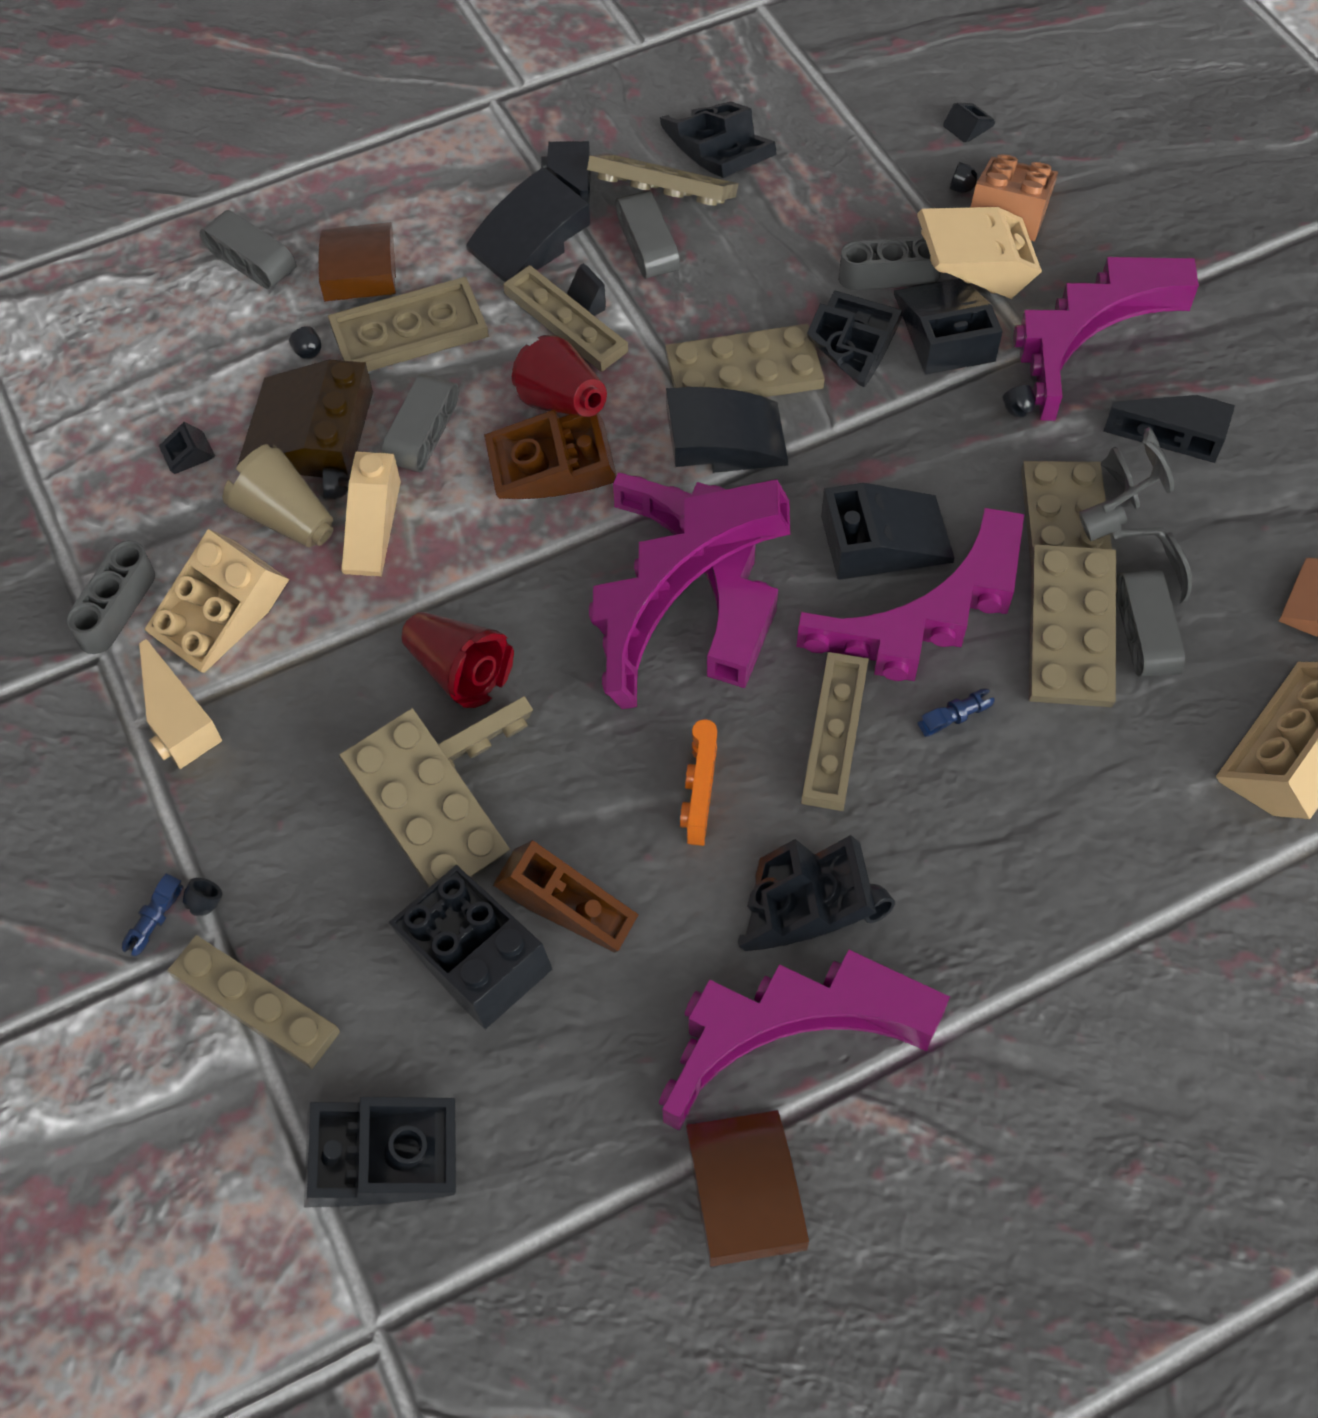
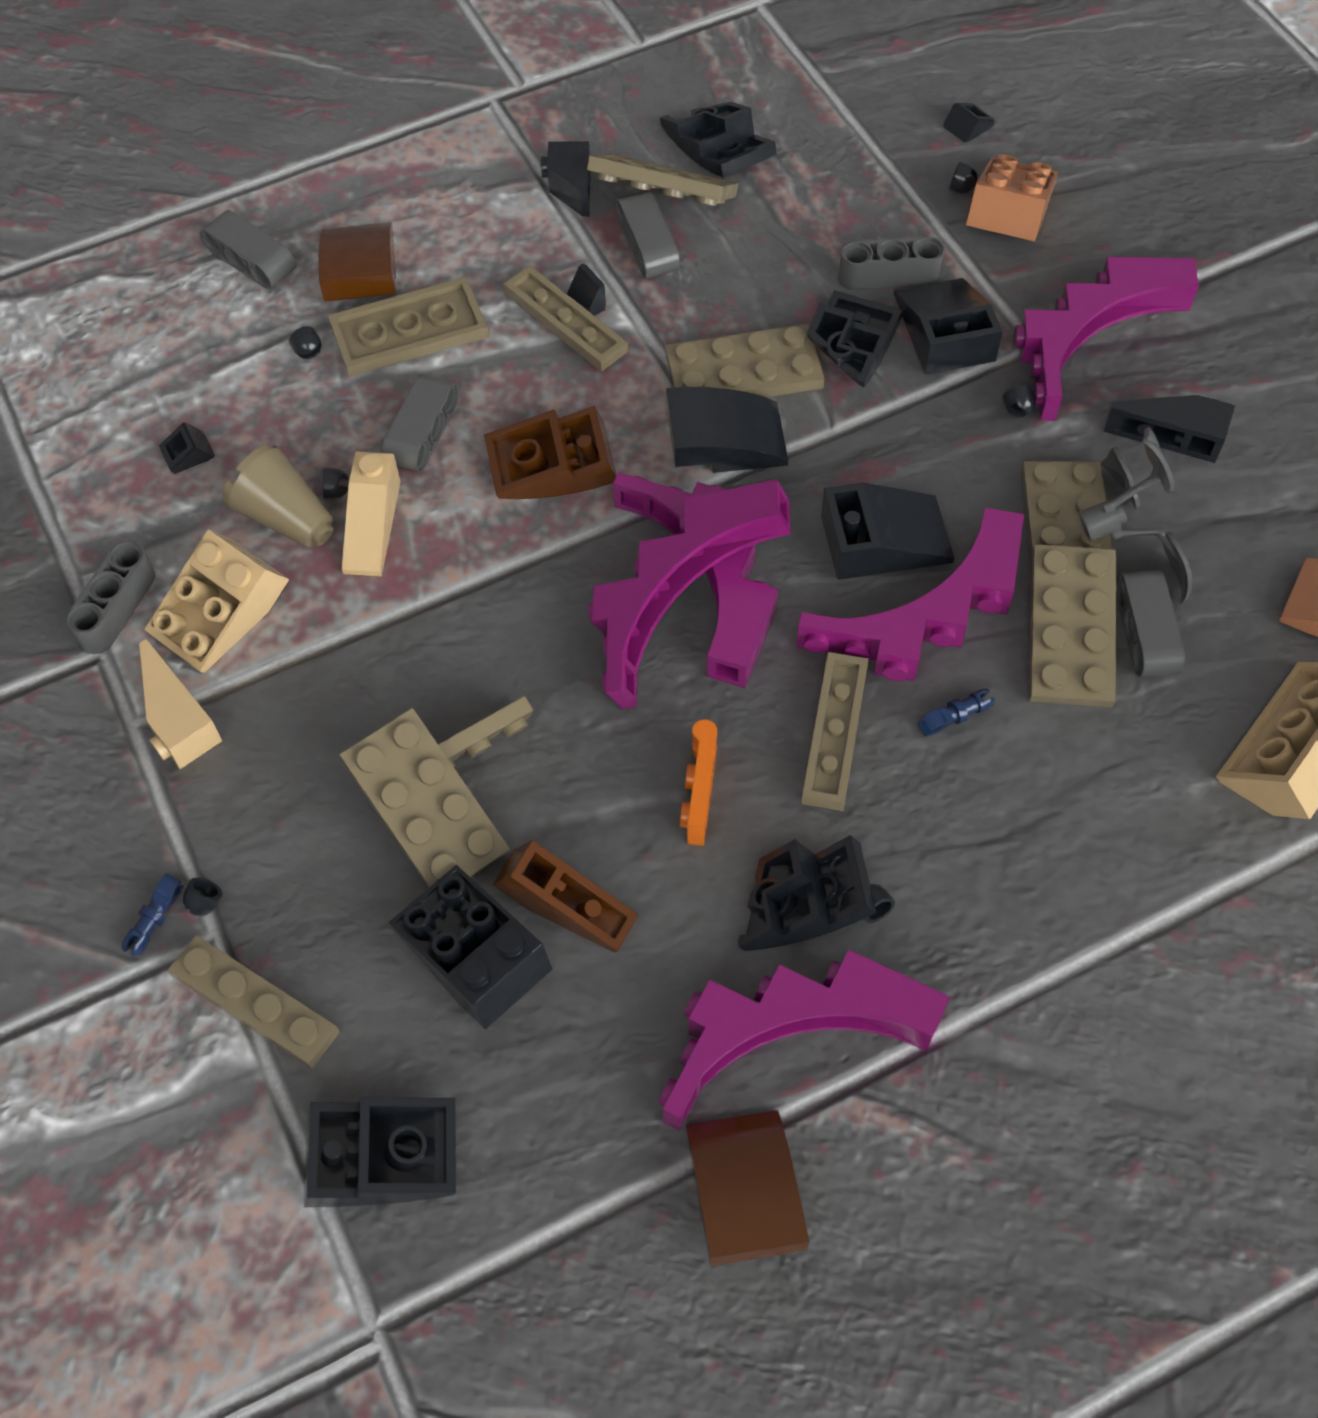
dark brown slope [237,359,373,479] -> none
dark red cone [402,612,514,708] -> none
black slope [466,167,590,282] -> none
dark red cone [511,335,607,417] -> none
tan slope [917,207,1042,299] -> none

